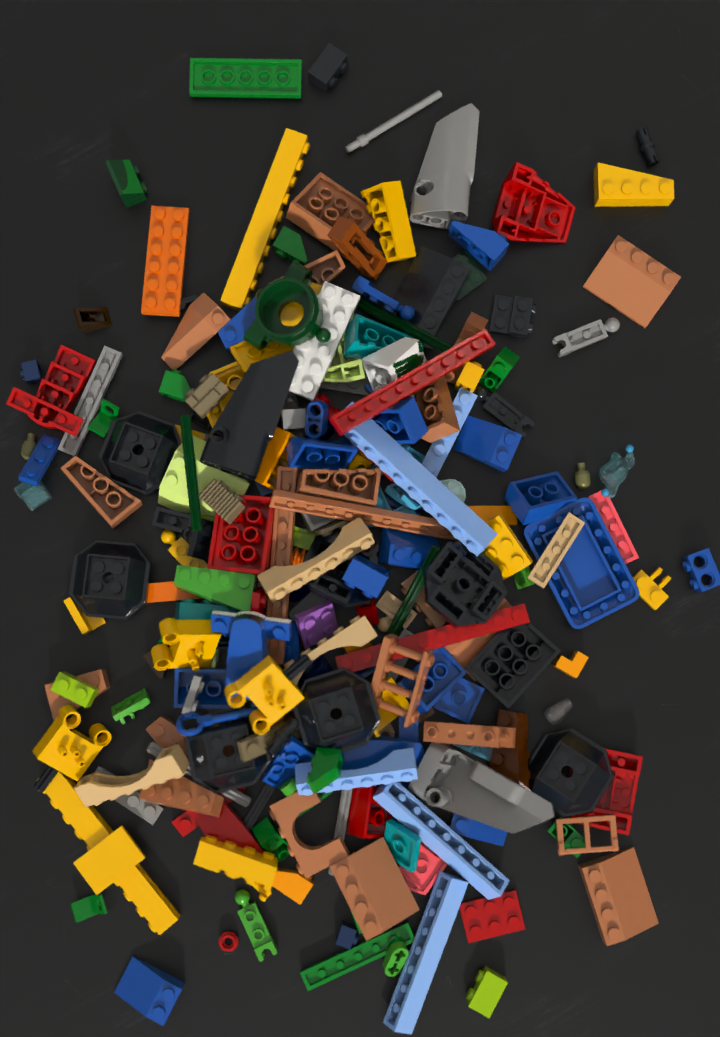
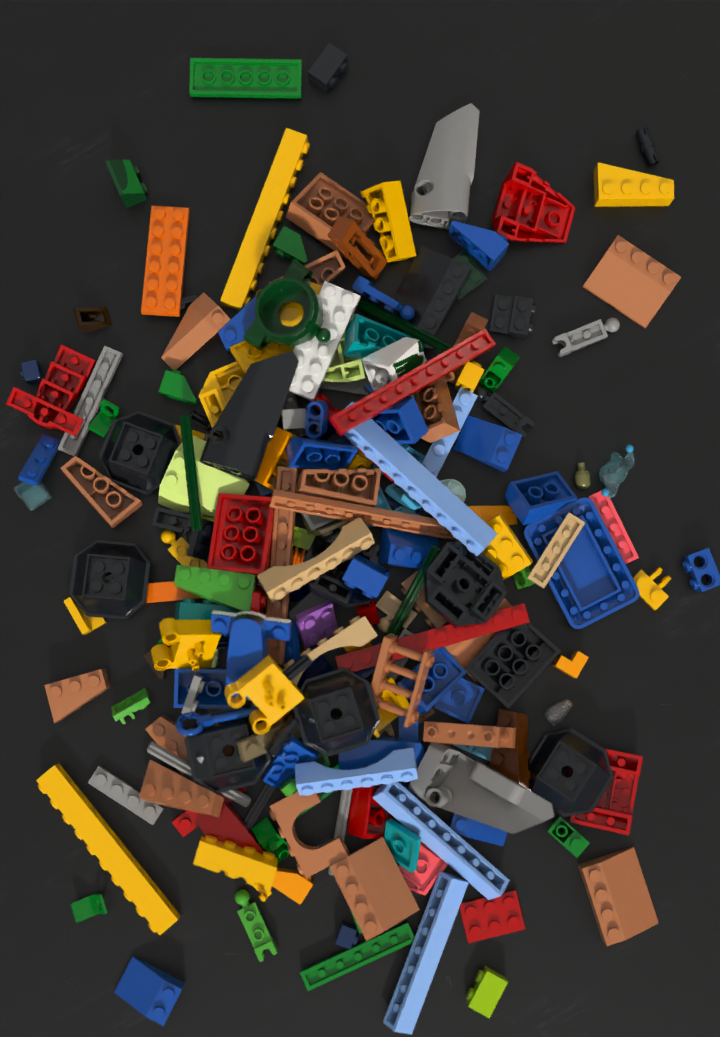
olive cylinder [21,433,37,460] -> none
yellow piece [32,705,111,792] -> none
lime brick [50,671,99,708] -> none
yellow tile [73,825,146,895] -> none
tan arch [74,744,190,807] -> none
dark tan brick [184,373,230,419] -> none
dark tan brick [198,479,245,524] -> none
red plate [219,931,239,952] -> none
green slope [307,747,343,793] -> none
light grey bar [345,90,442,153] -> none
bright green beam [382,941,409,977] -> none
nougat window [555,814,619,856] -> none

